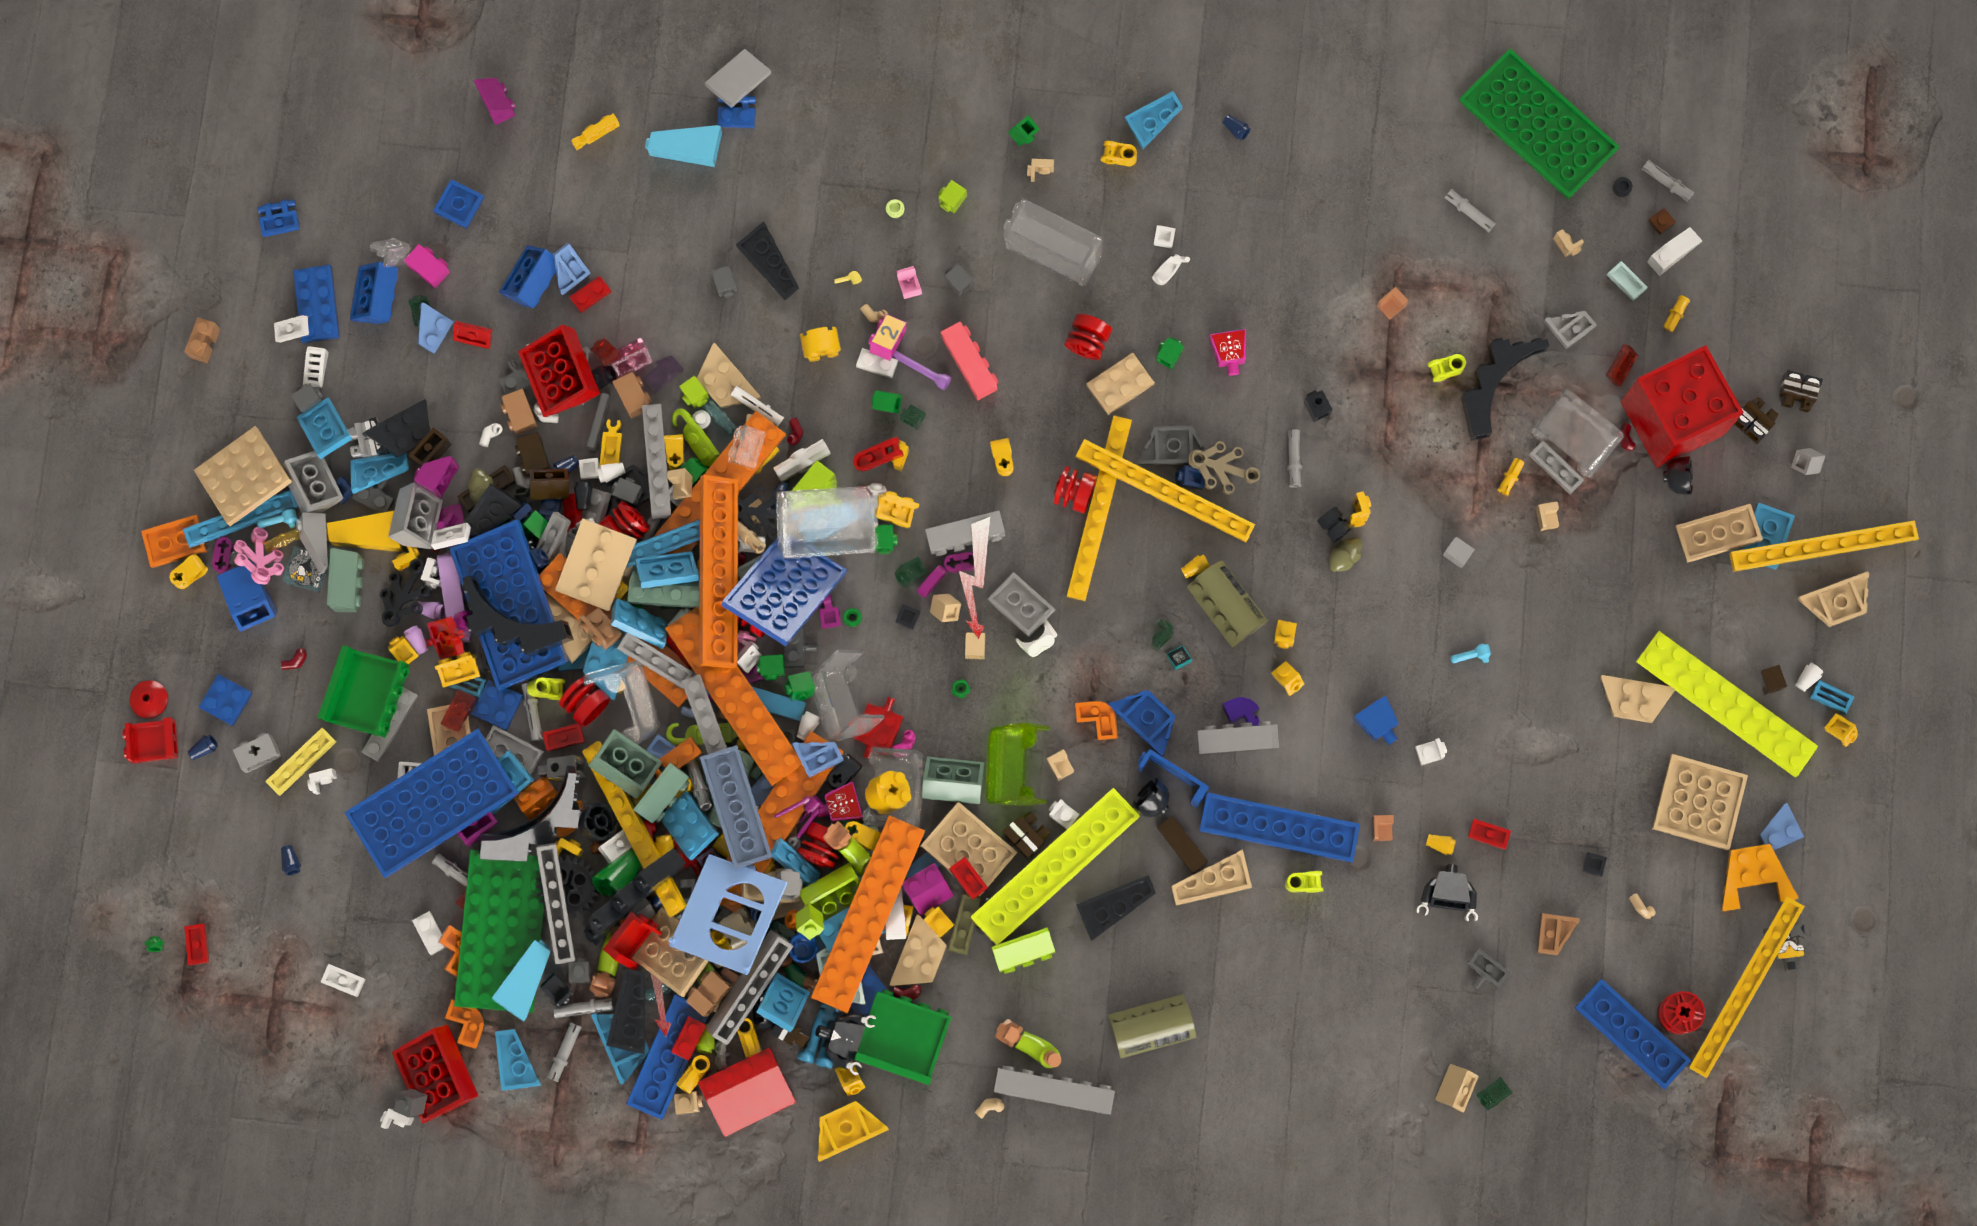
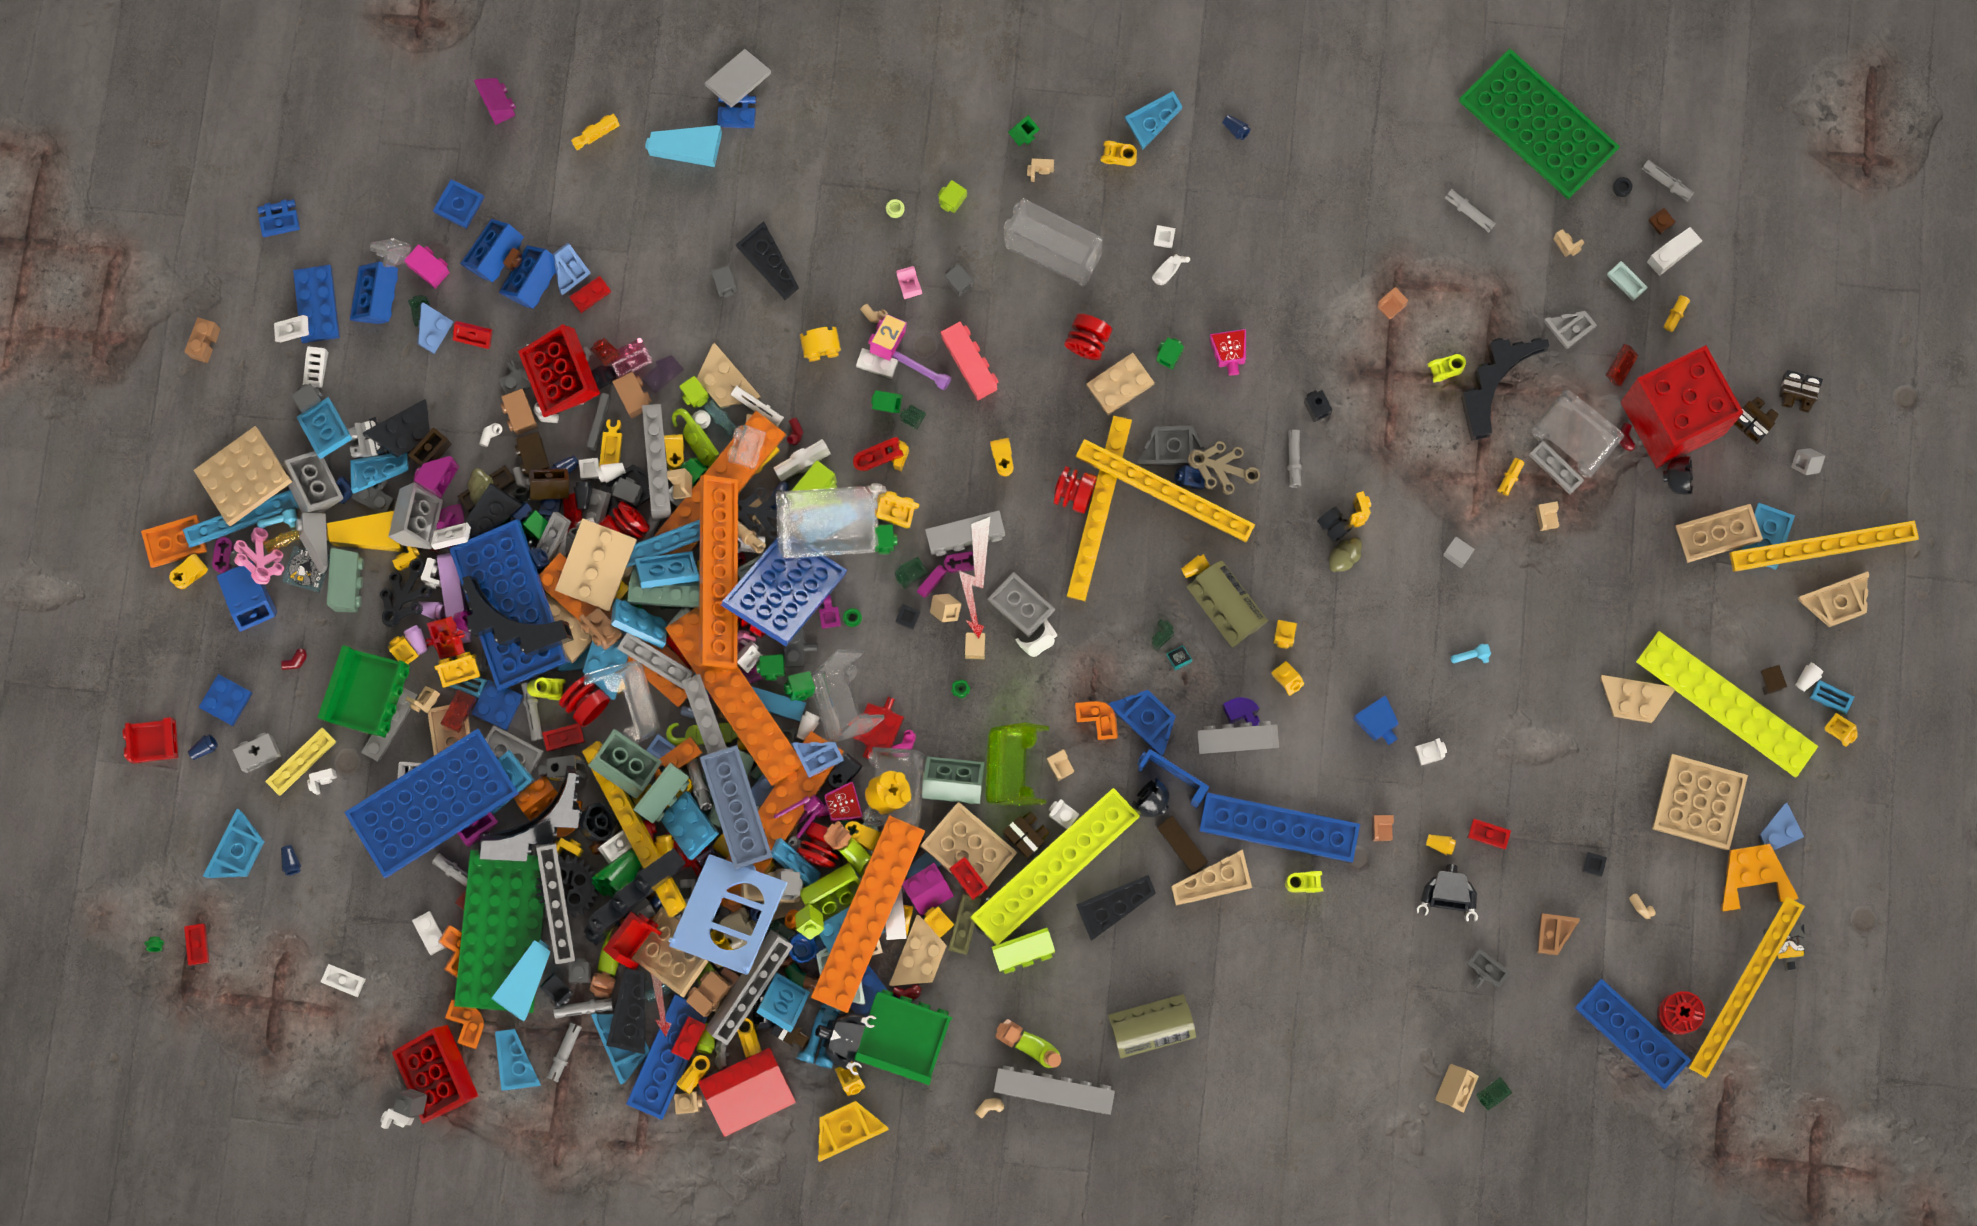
red dish [130,680,168,719] -> none
light yellow hand [834,271,862,284] -> none
none -> dark azure wing [203,809,265,878]
none -> tan bracket [405,686,440,713]
none -> blue slope [460,219,524,282]
none -> reddish brown plate [503,248,523,271]

